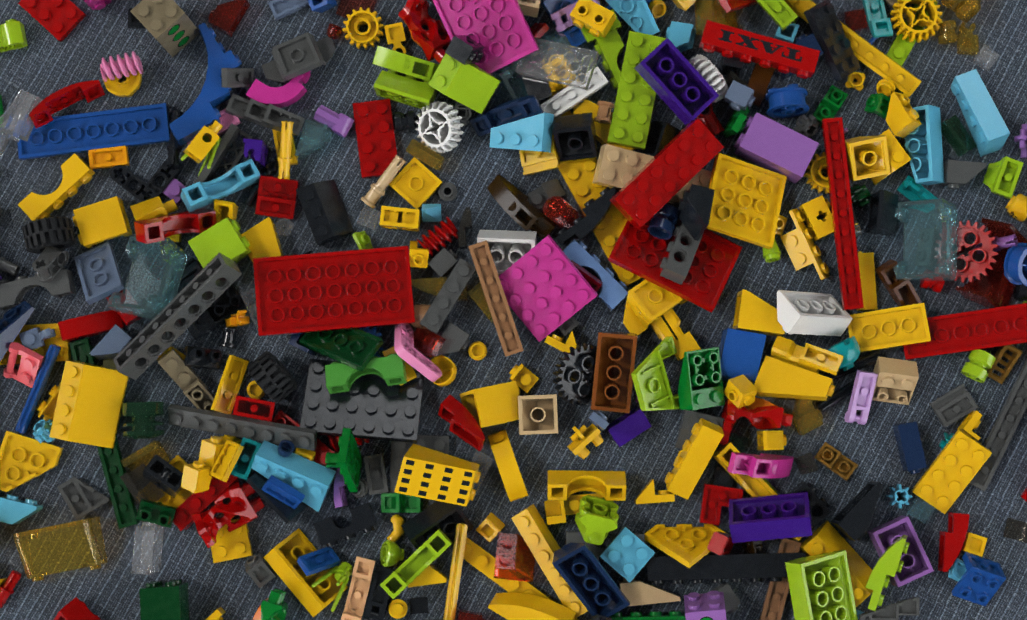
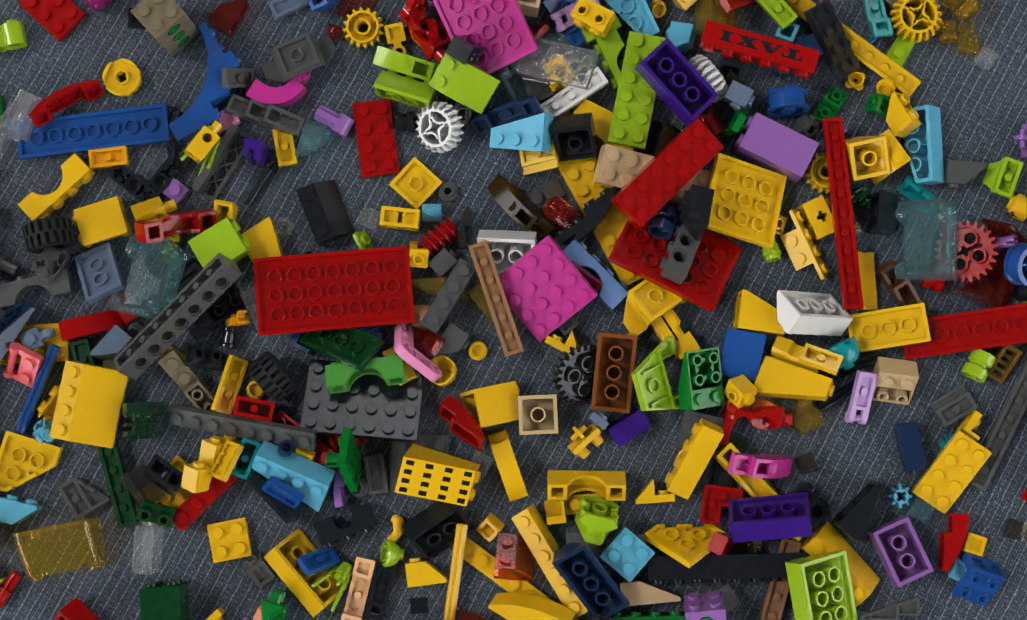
bright pink piece [100,51,143,82] -> none
clear yellow panel [121,441,170,480] -> none
medium azure arch [180,159,260,213] -> none
red hips [191,481,265,548] -> none
red slope [255,174,298,219] -> none
yellow pin [277,121,294,179] -> none
tan pin [361,154,406,209] -> none
lime arch [380,529,452,599] -> none
green slope [381,493,423,513] -> none
yellow plate [388,599,408,619] -> none
clear yellow slope [406,139,445,171] -> none
yellow bracket [509,363,539,393] -> none
medium nougat bush [594,101,615,124] -> none
reddish brown beam [747,63,775,107] -> none
yellow slope [757,430,787,450] -> none
pearl gold slope [814,442,858,481] -> none
clear red tile [844,8,868,31] -> none
lime slope [865,535,910,611] -> none
clear green panel [941,115,977,157] -> none
medium azure wedge [951,69,1010,157] -> none

